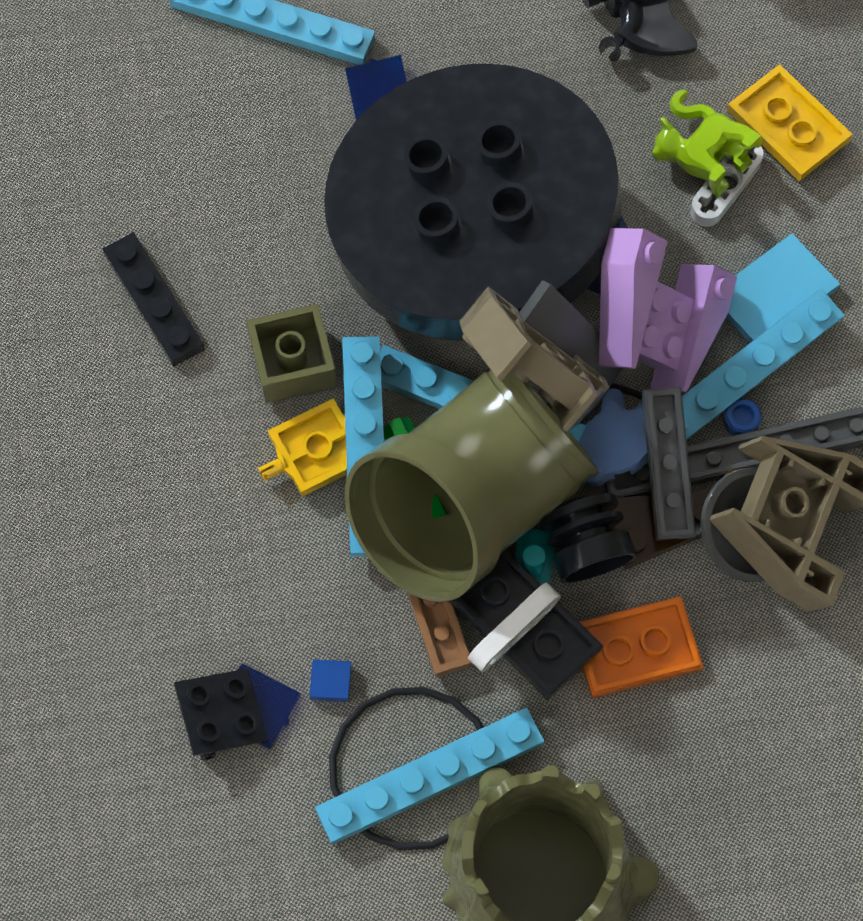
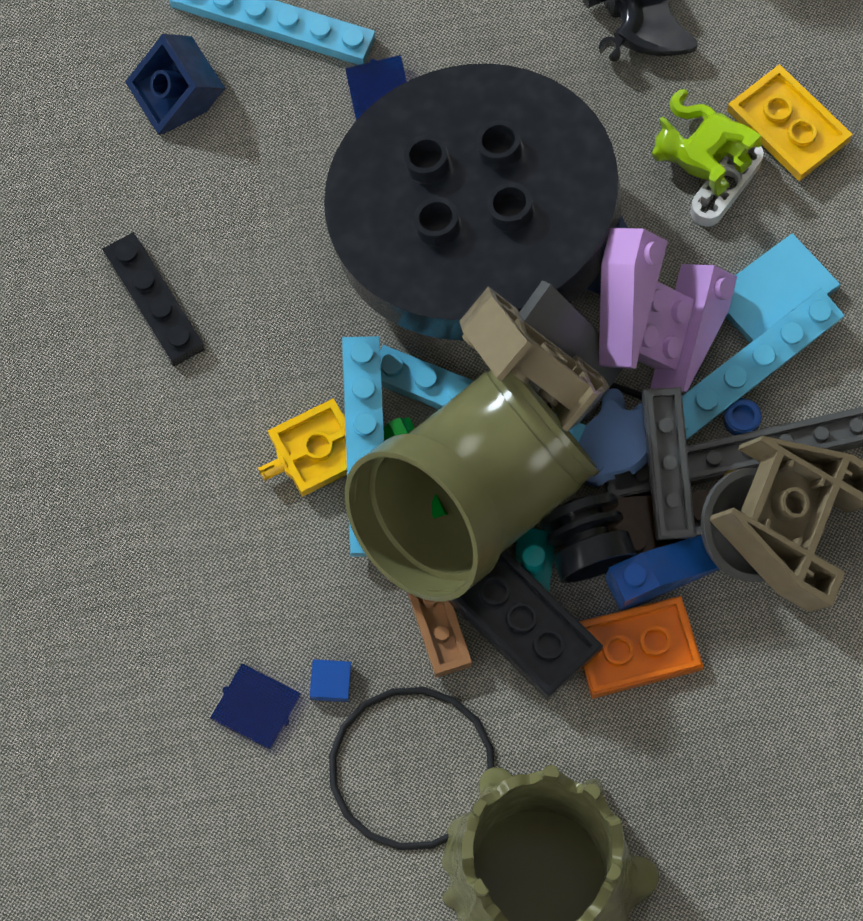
black hinge [174,668,268,761] -> none
olive brick [246,304,337,404] -> none
medium azure plate [315,707,544,845] -> none
white beam [468,582,561,673] -> none
none -> dark blue slope [125,34,226,134]
none -> blue slope [605,535,720,611]

